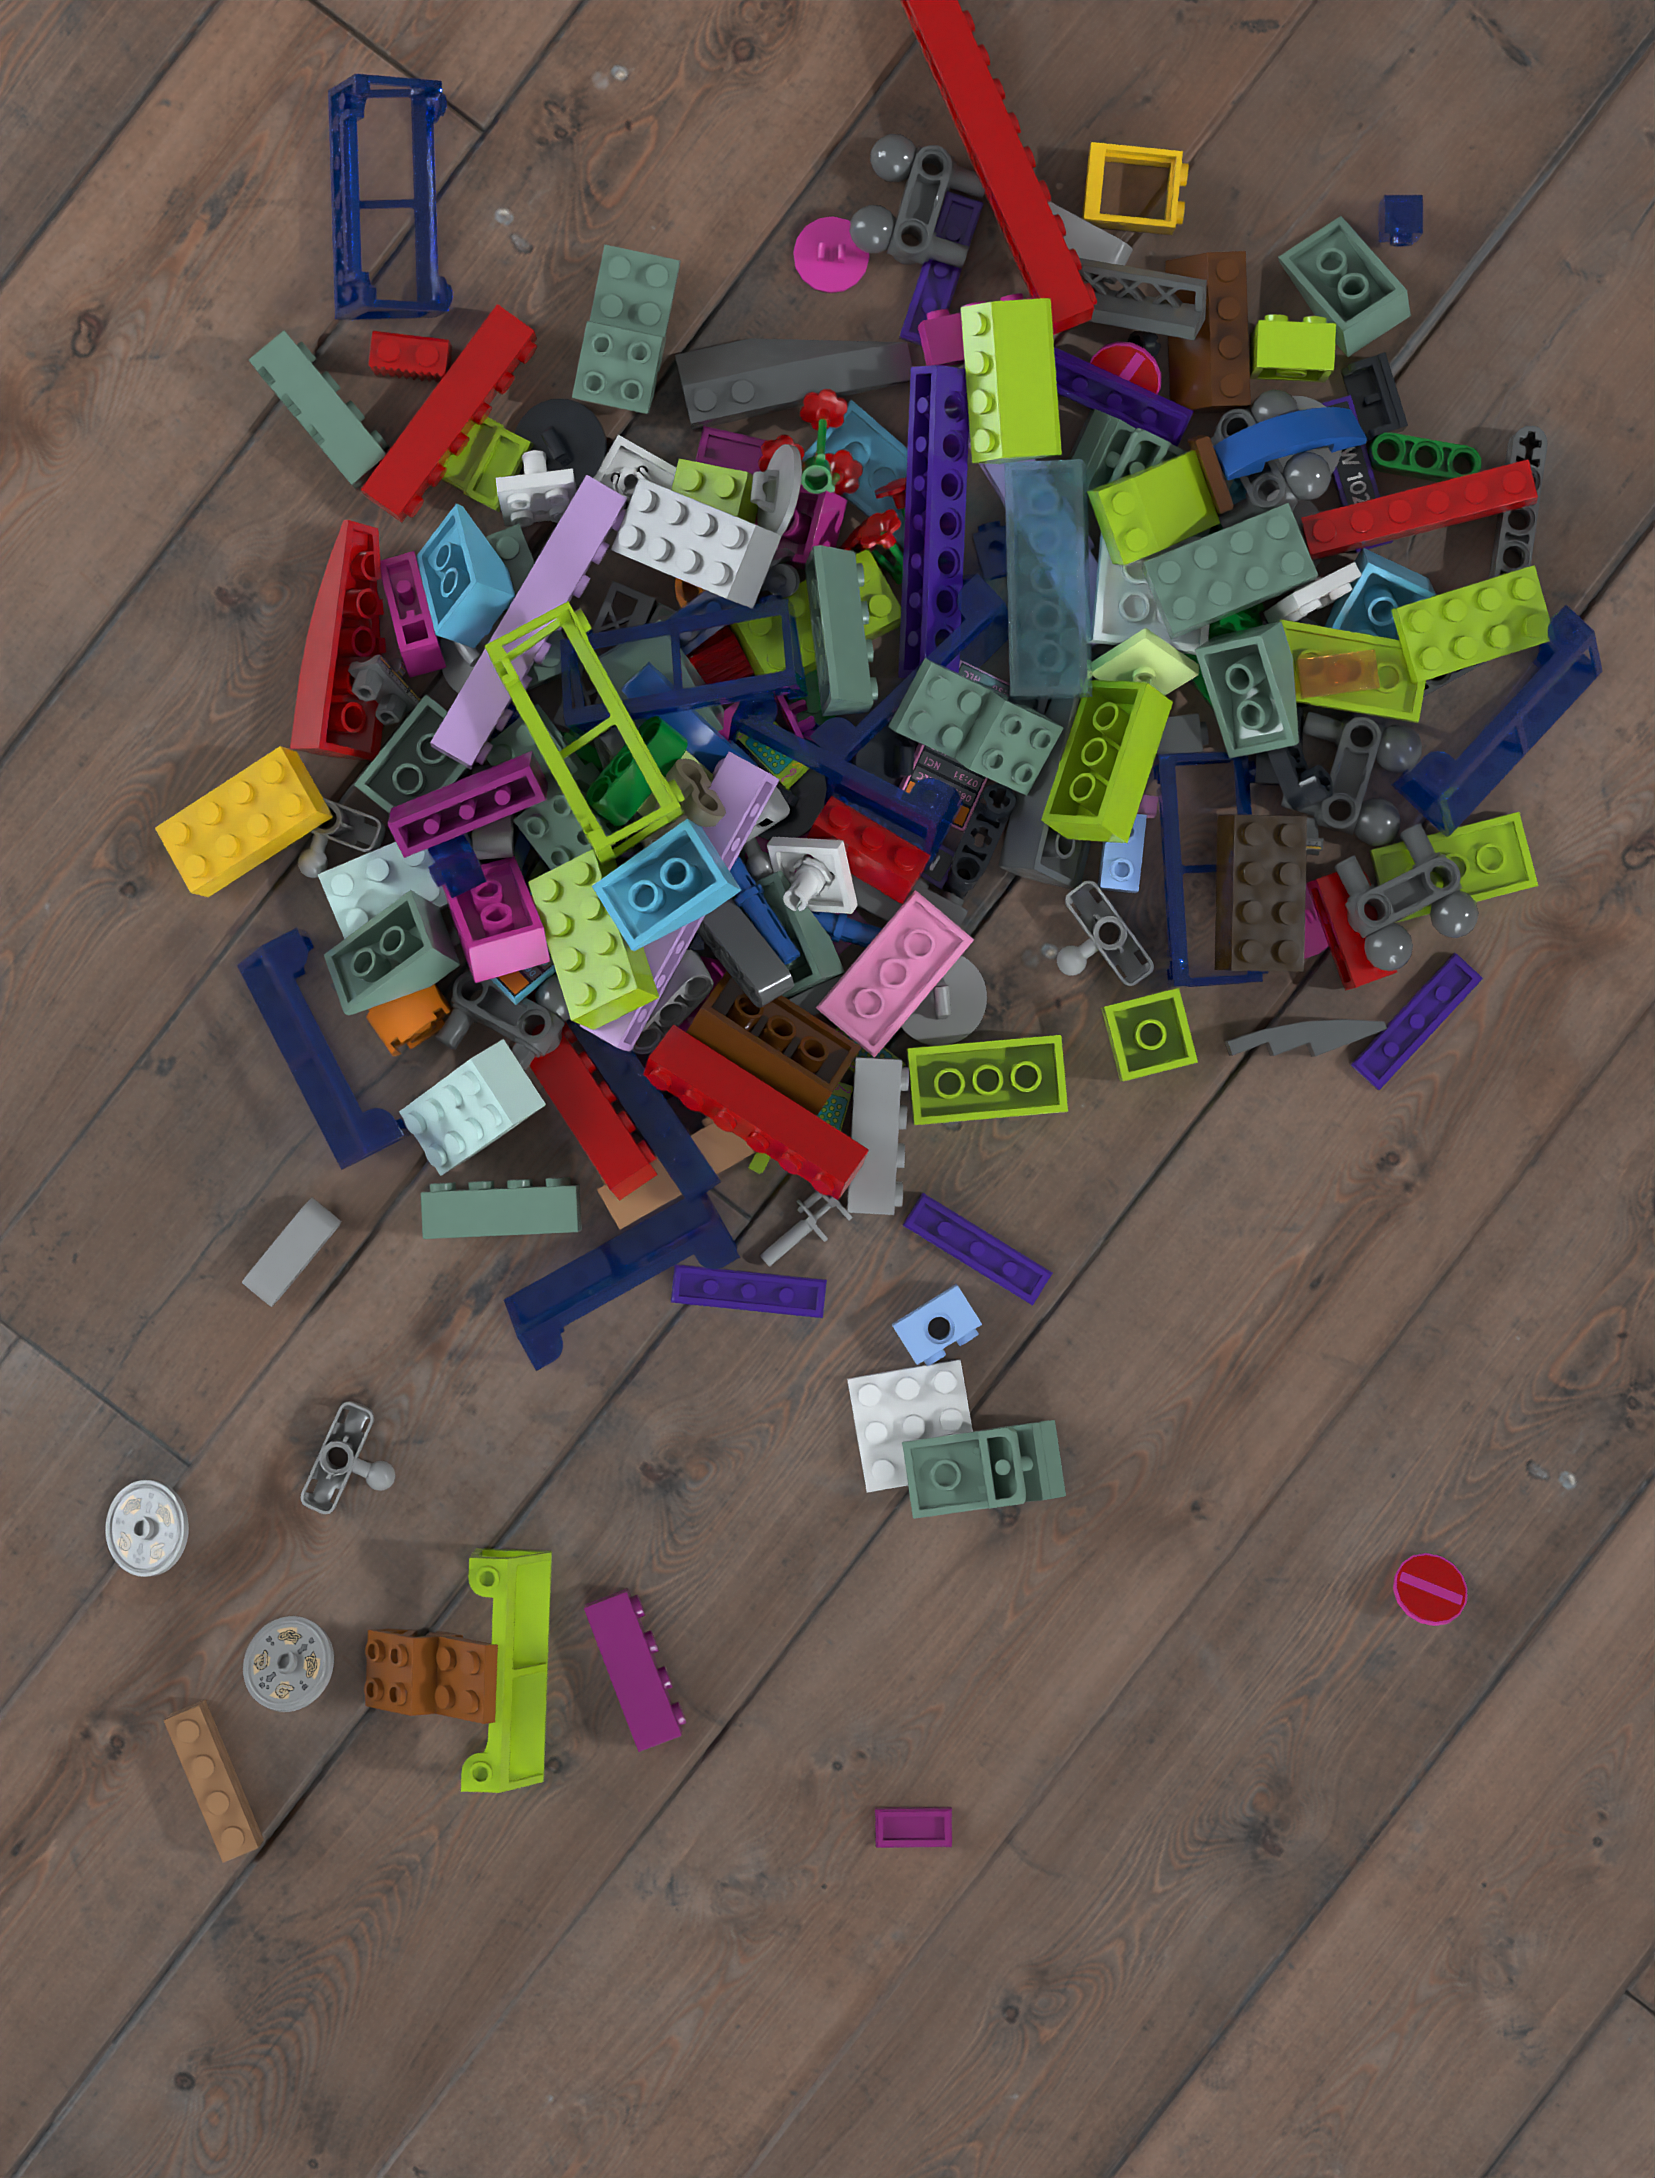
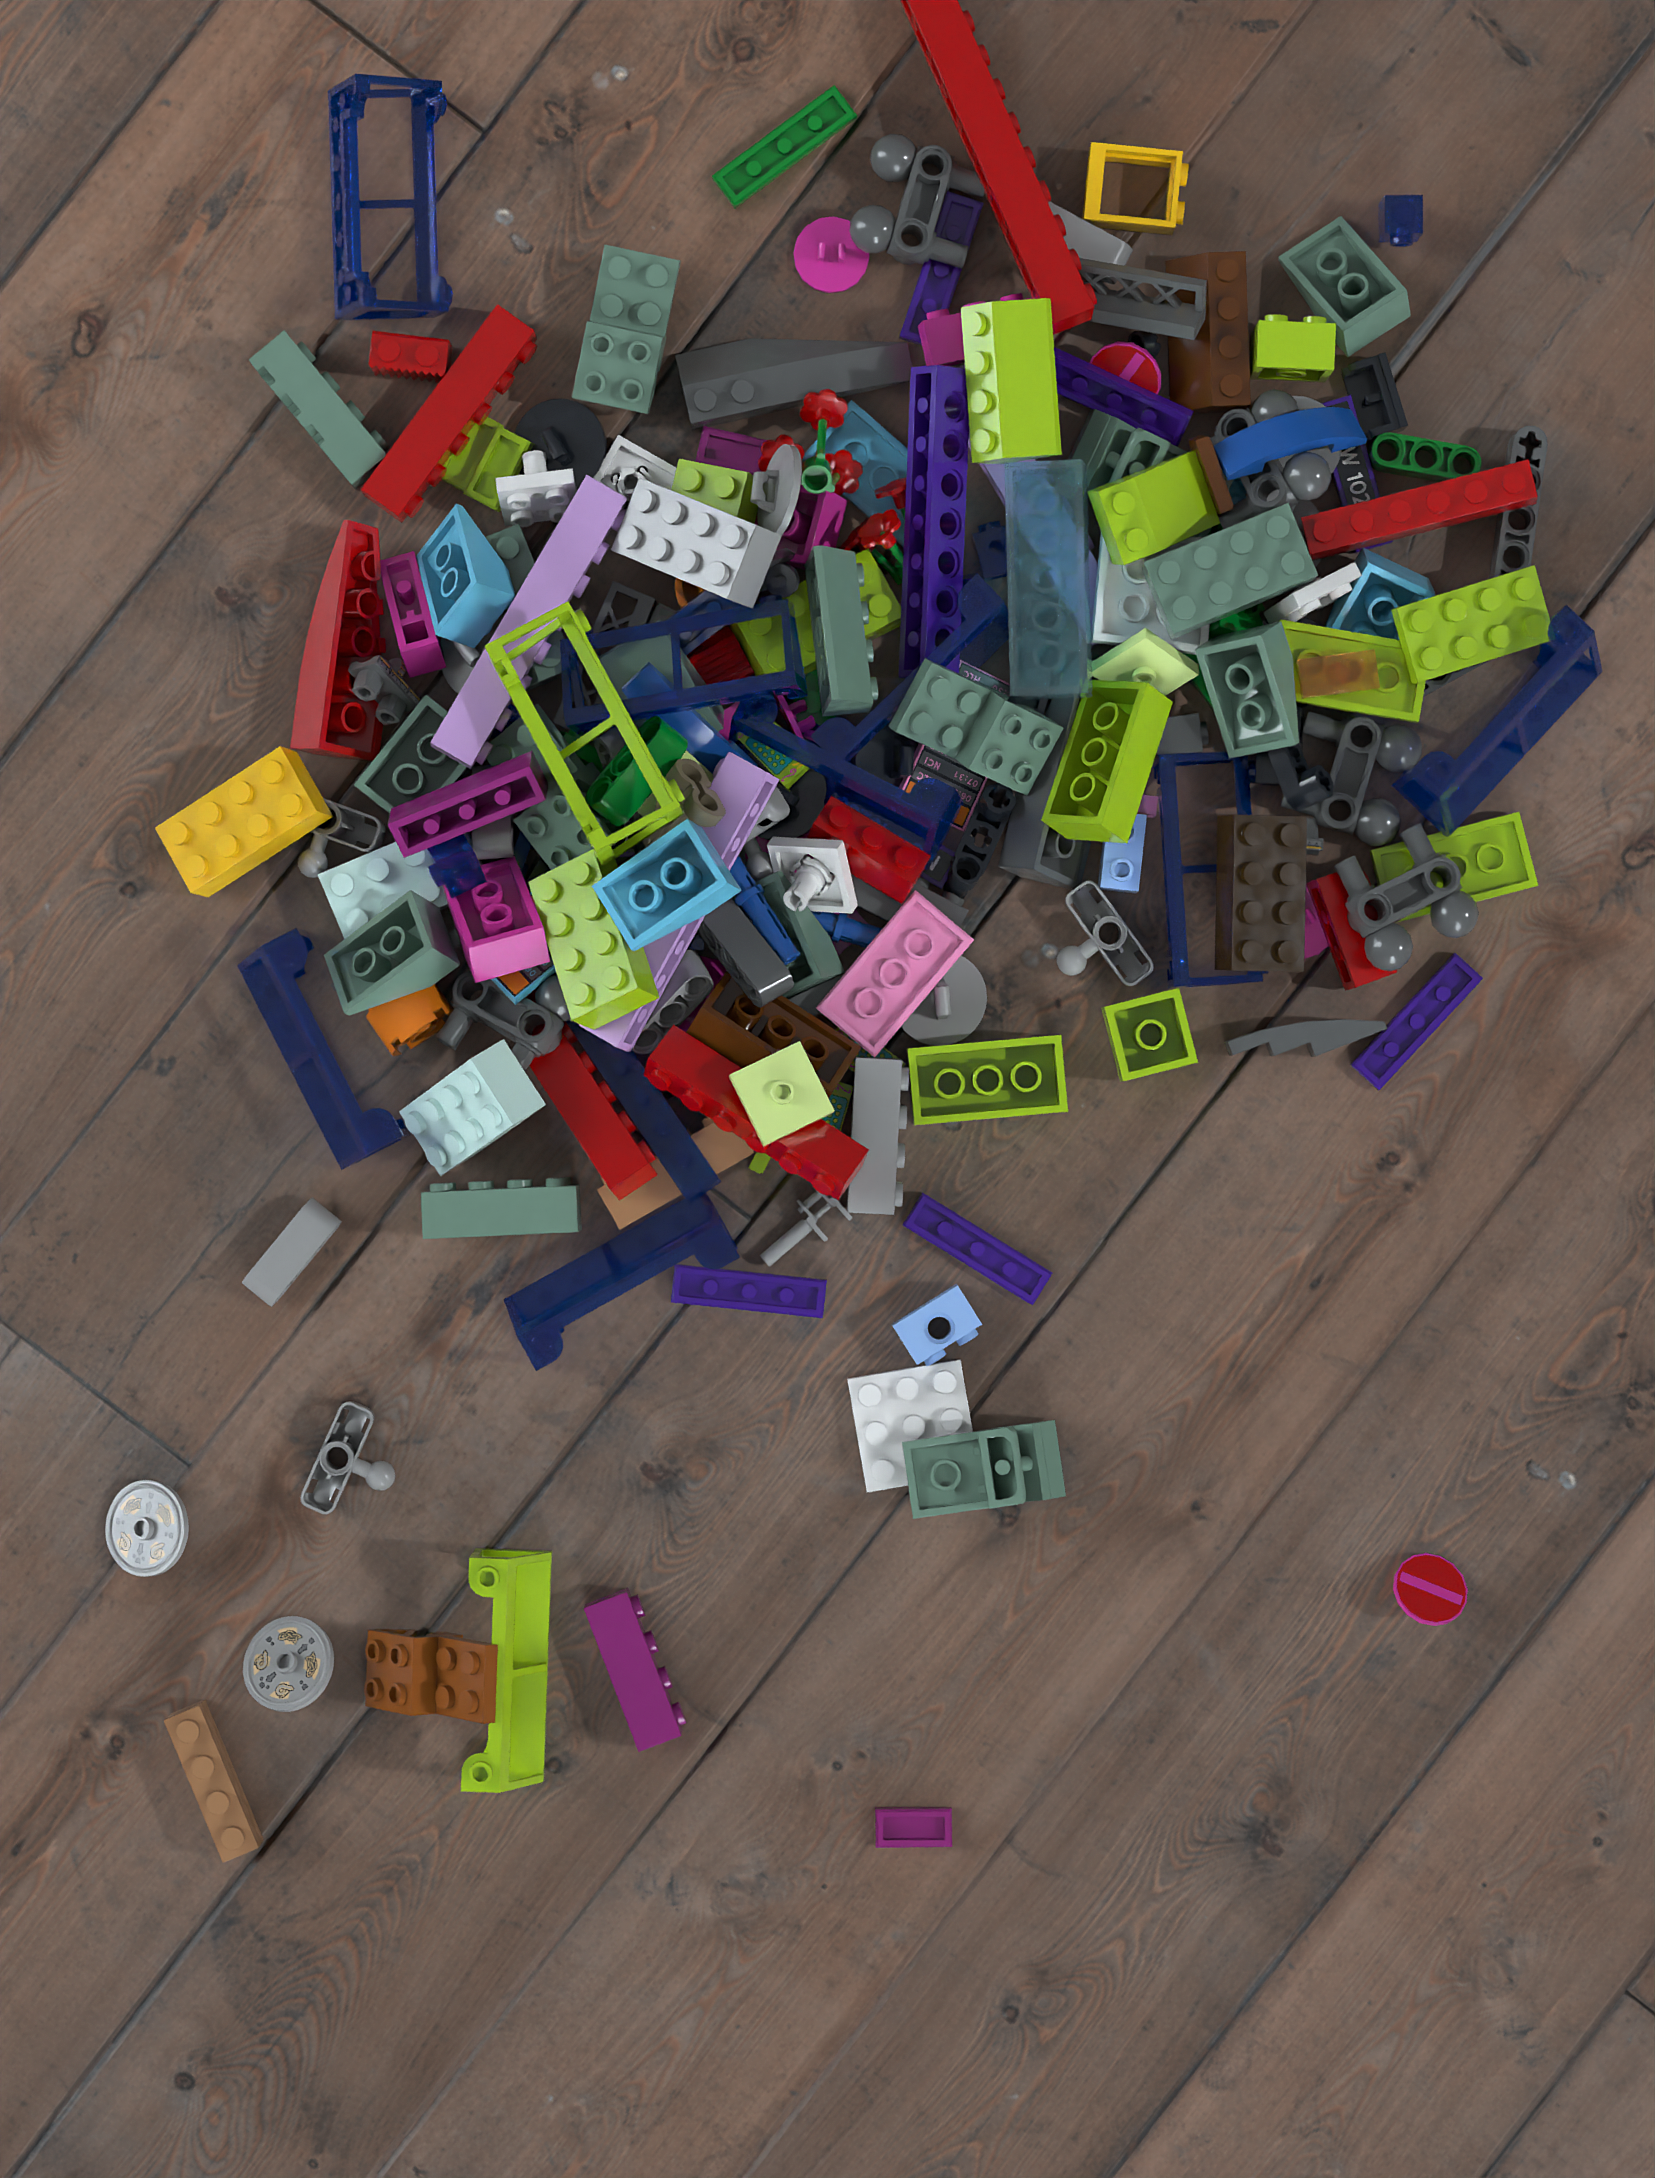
none -> green tile [712,85,857,209]
none -> yellowish green plate [729,1041,835,1147]

